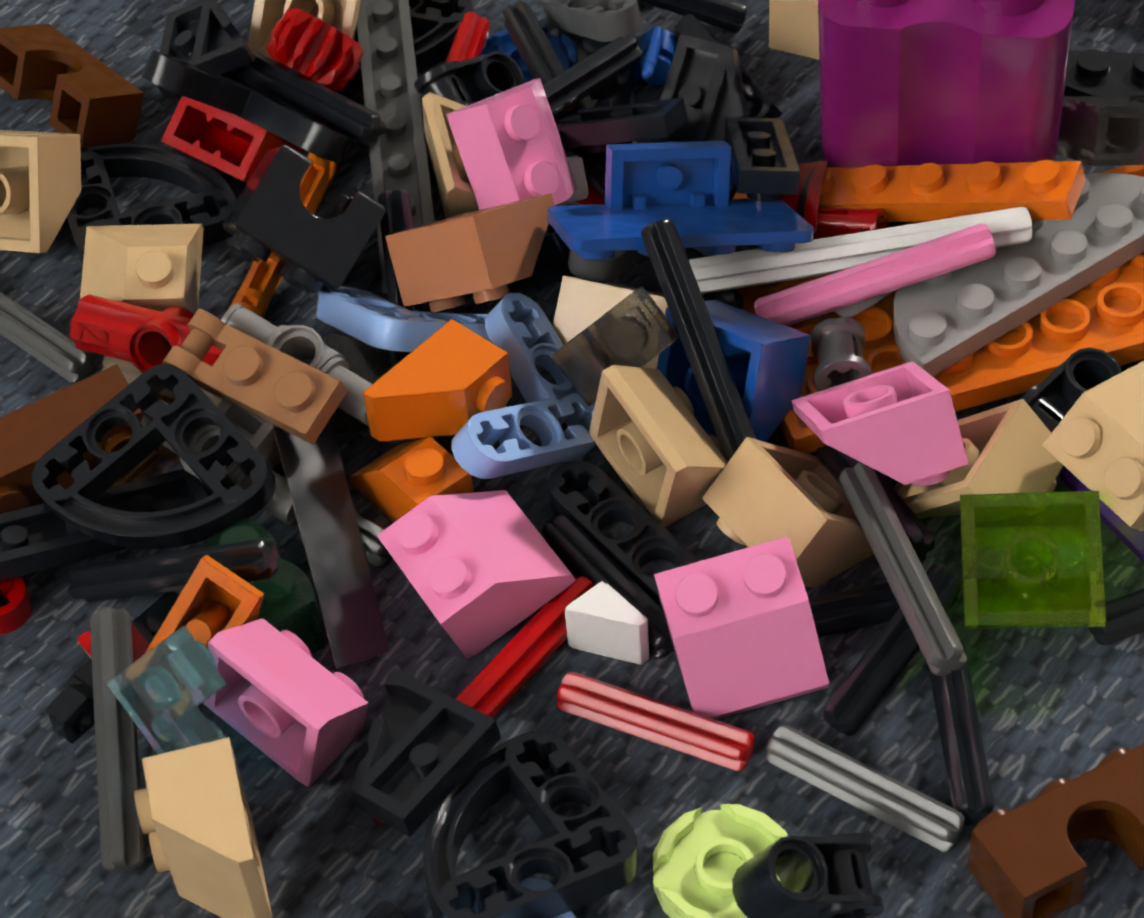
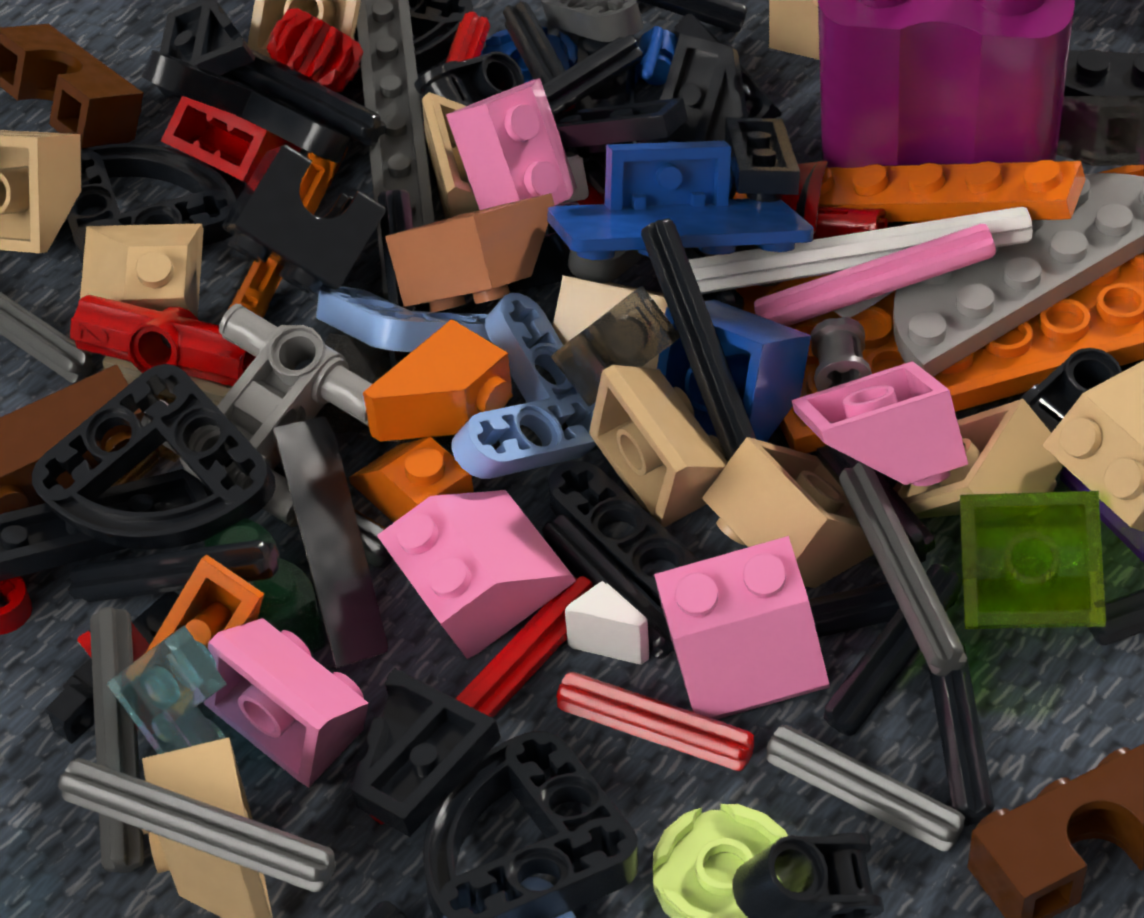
medium nougat plate [163,309,348,445] -> none
none -> axle [58,758,337,892]

